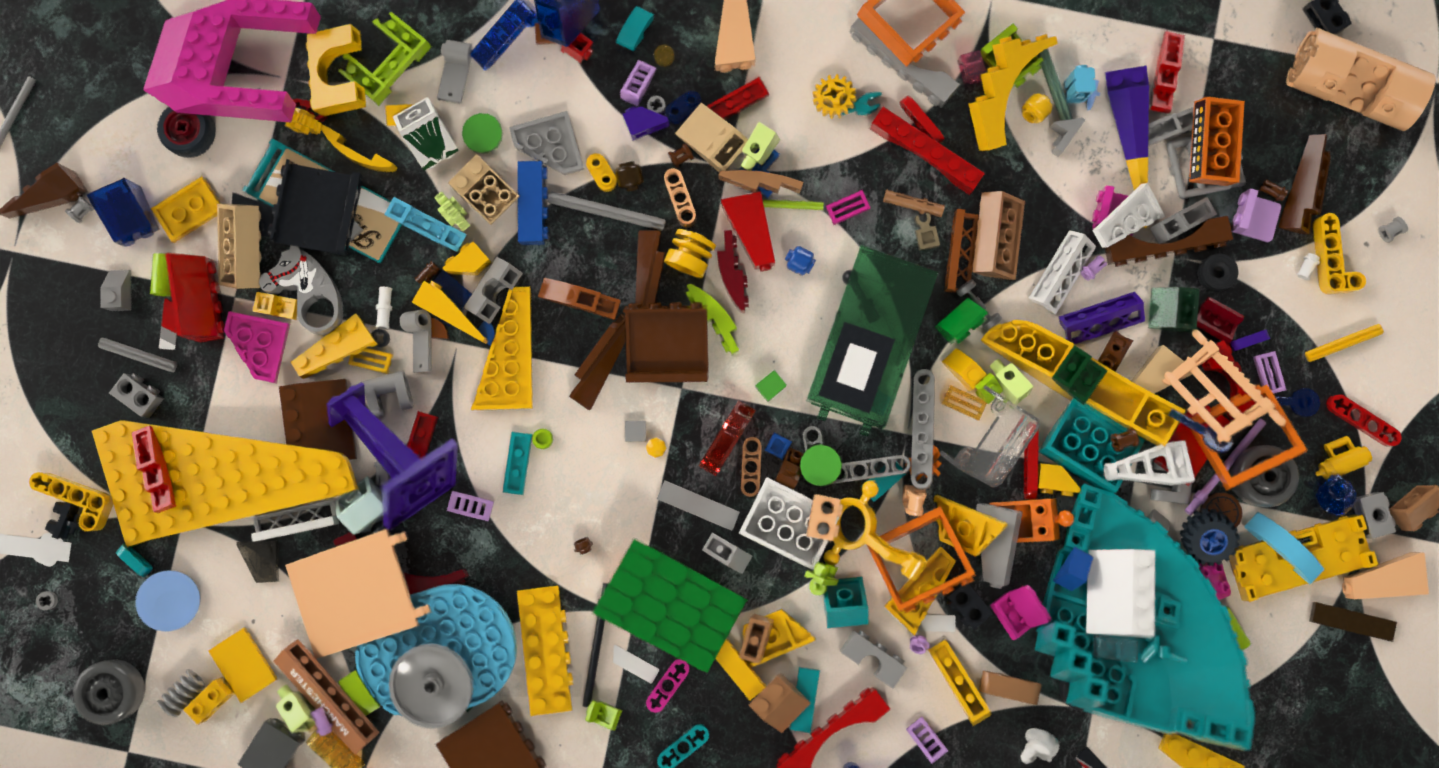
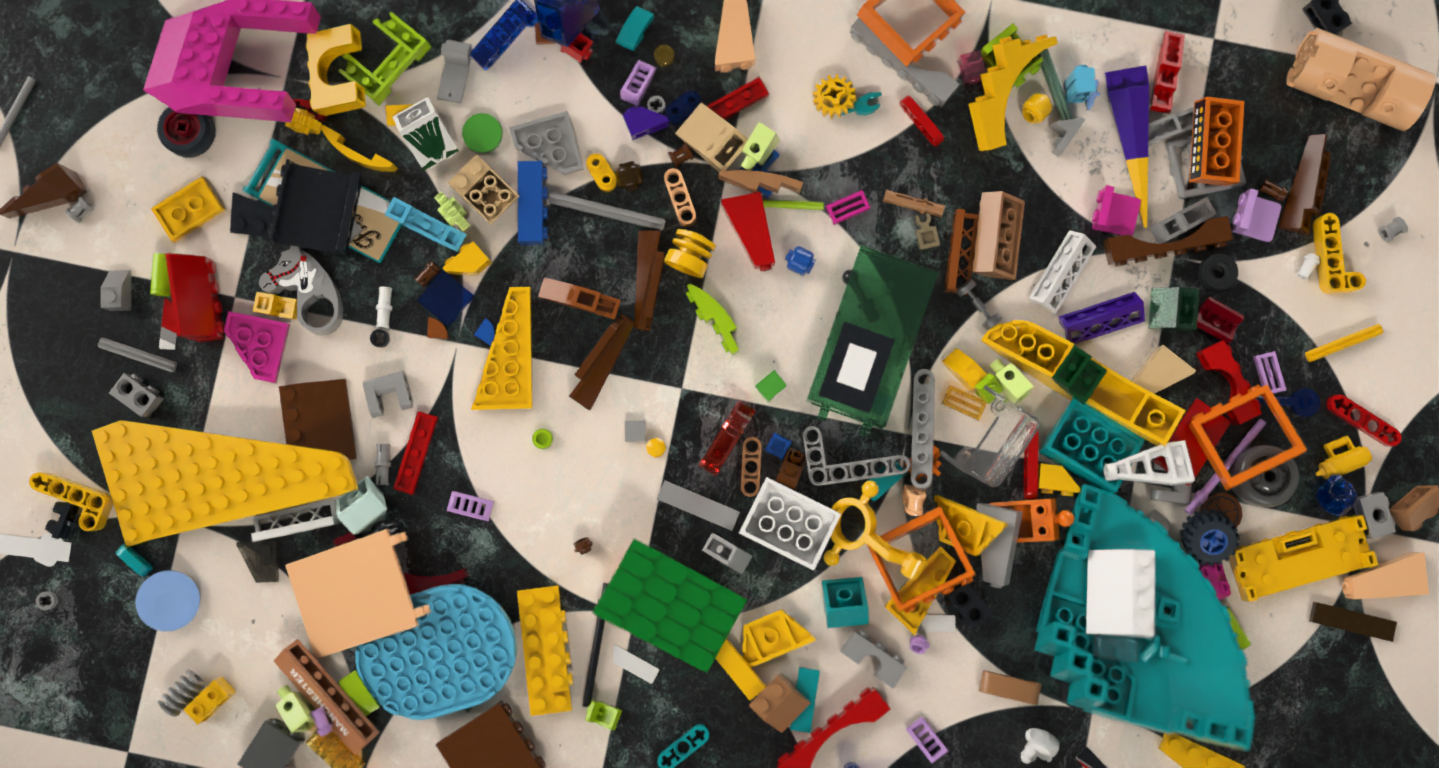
dark grey wheel [73,659,145,725] -> none
clear blue slope [86,178,160,247] -> none
red slope [131,425,176,513] -> none
yellow tile [208,627,278,703] -> none
tan slope [217,204,261,289] -> none
yellow wing [291,313,378,379] -> none
dark purple piece [327,382,458,531] -> none
yellow tile [348,348,394,374] -> none
light grey dish [389,644,473,728] -> none
light grey door [400,309,431,373] -> none
yellow slope [412,281,488,344] -> none
light grey arch [463,257,523,324] -> none
teal tile [503,432,533,495] -> none
reddish brown panel [623,302,709,383] -> none
dark pink beam [646,659,690,713] -> none
dark red slope [717,230,749,313] -> none
medium nougat brick [739,614,774,664] -> none
bright green tile [800,445,842,486] -> none
lime hips [805,562,839,596] -> none
light nougat brick [806,494,843,541] -> none
red arch [870,107,985,195] -> none
yellow slope [928,639,991,726] -> none
green slope [935,298,988,345] -> none
dark pink bracket [990,585,1051,640] -> none
blue slope [1053,546,1093,591] -> none
lavender pin [1080,255,1107,281] -> none
white wing [1093,183,1165,247] -> none
reddish brown hips [1098,331,1134,372] -> none
reddish brown bush [1111,428,1139,451] -> none
light nougat piece [1162,329,1286,443] -> none
clear blue piece [1168,408,1233,453] -> none
dark purple beam [1230,329,1271,351] -> none
medium azure slope [1244,512,1325,584] -> none

